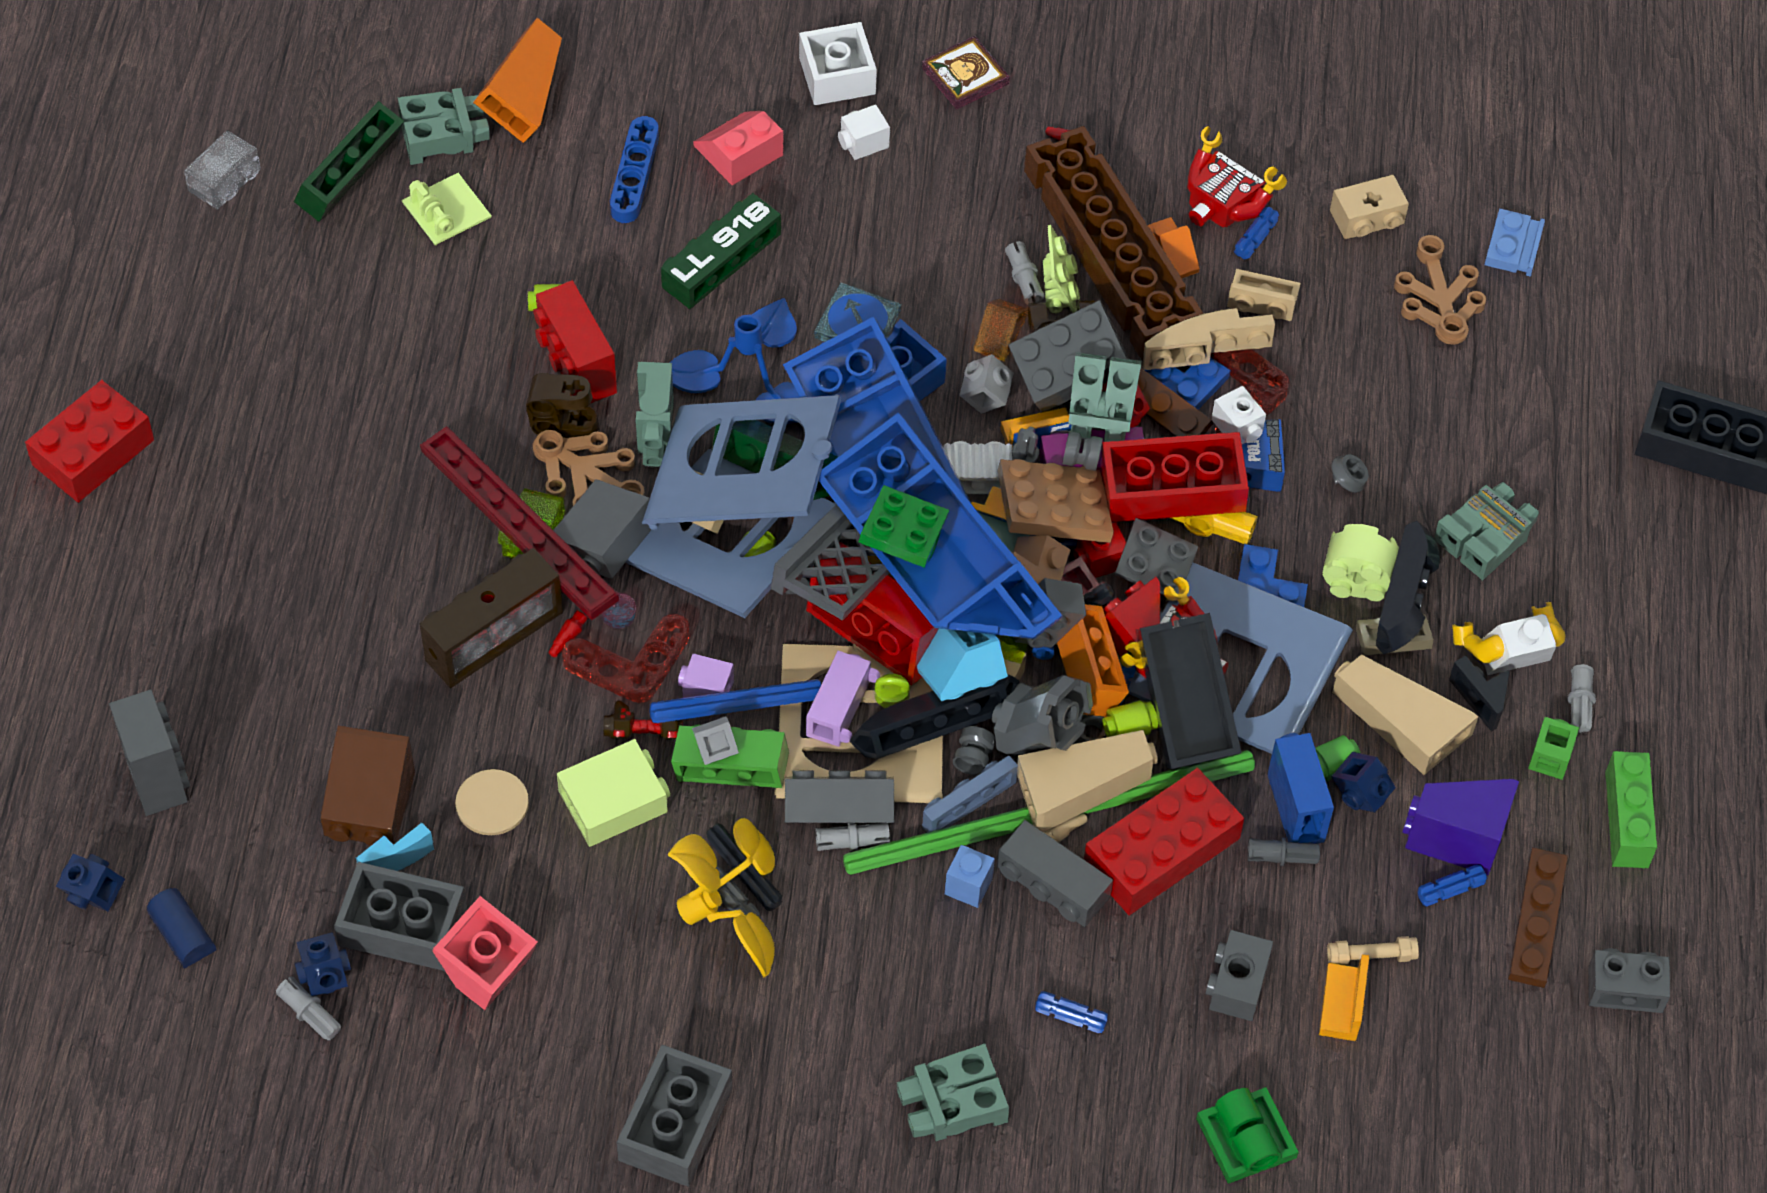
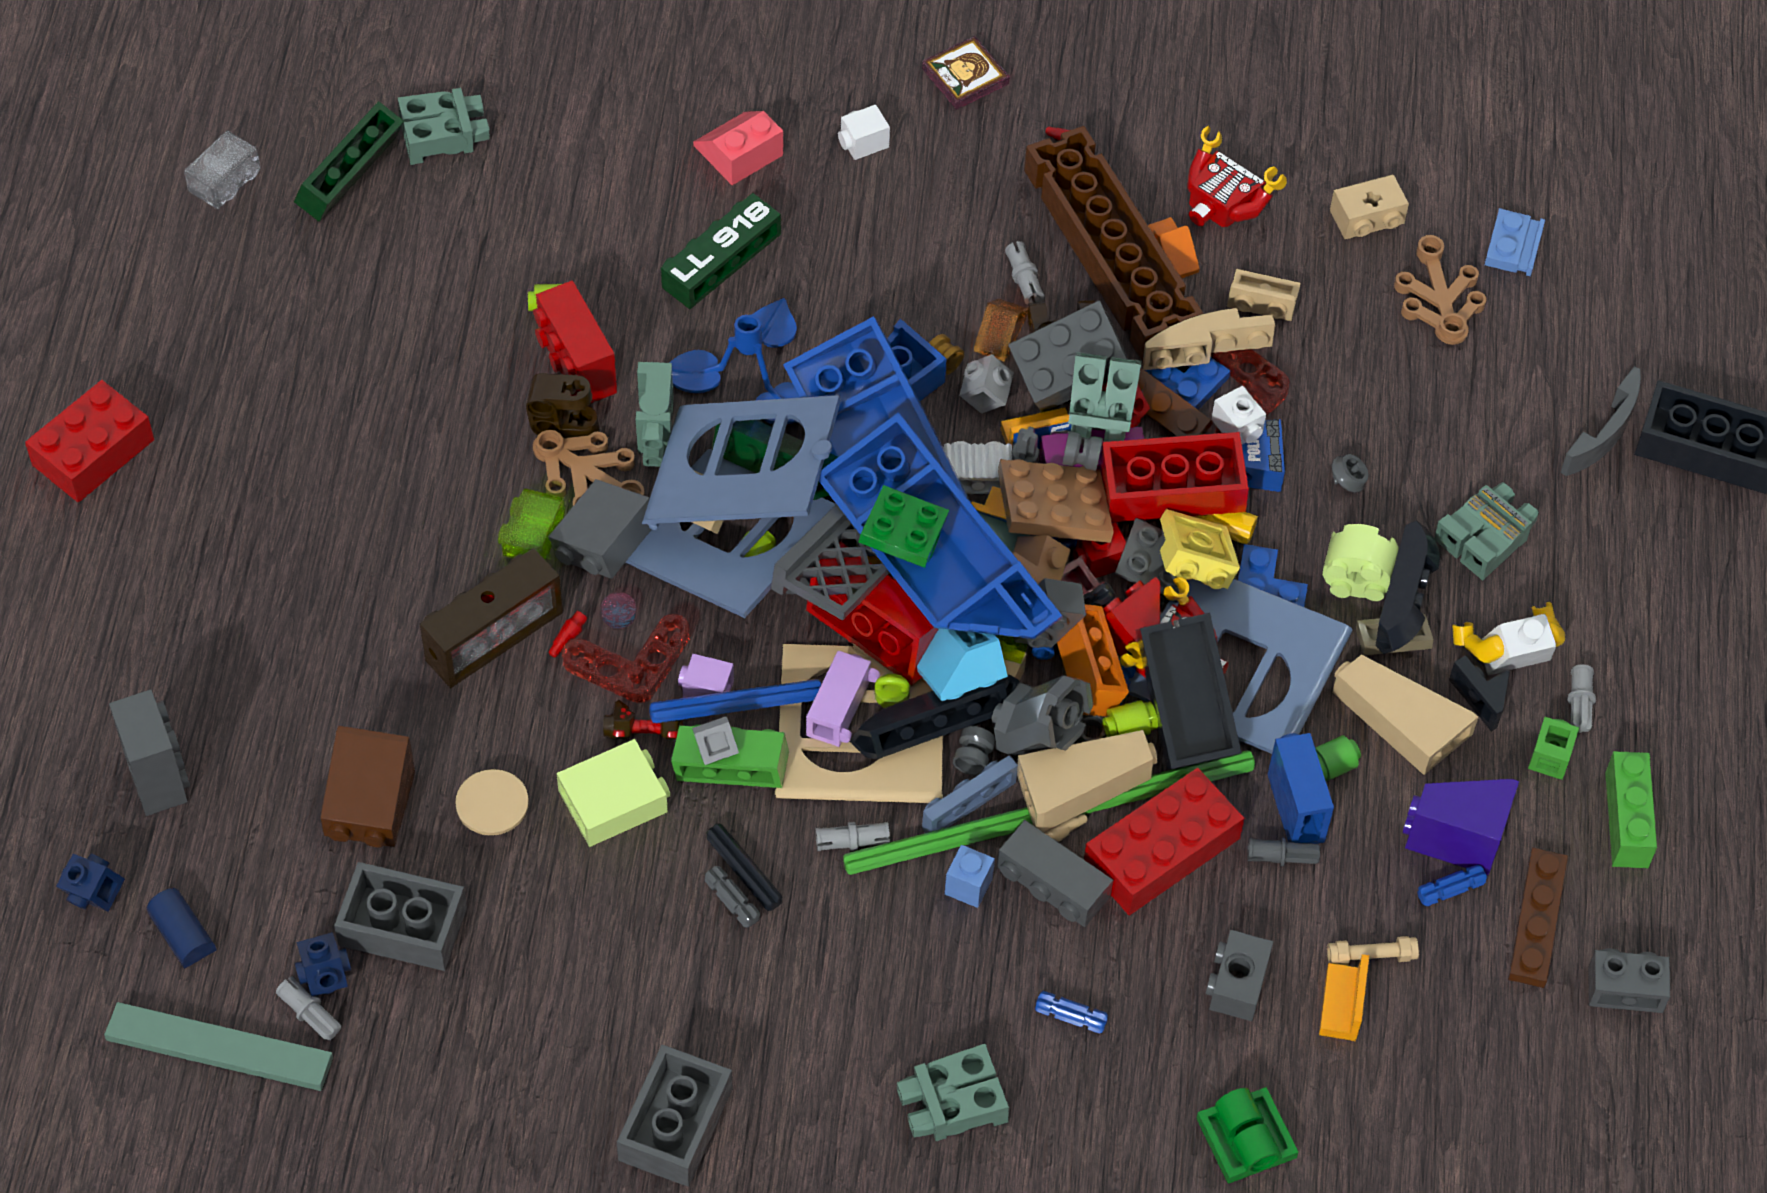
medium azure slope [356,823,434,871] -> none
yellowish green hinge [402,173,491,245] -> none
dark red tile [420,426,619,620] -> none
coral slope [433,896,538,1010] -> none
orange slope [473,18,562,143] -> none
blue beam [610,116,659,223] -> none
yellow plant [668,818,775,978] -> none
dark grey brick [785,770,894,823] -> none
white brick [799,22,877,105] -> none
tile [814,283,901,342] -> none
yellowish green hinge [1043,225,1080,313] -> none
blue axle [1234,207,1279,260] -> none
dark blue brick [1331,752,1396,813] -> none
none -> sand green tile [104,1002,333,1091]
none -> pearl gold wheel [929,334,965,376]
none -> light yellow plate [1160,509,1240,589]
none -> dark grey slope [1560,366,1641,476]

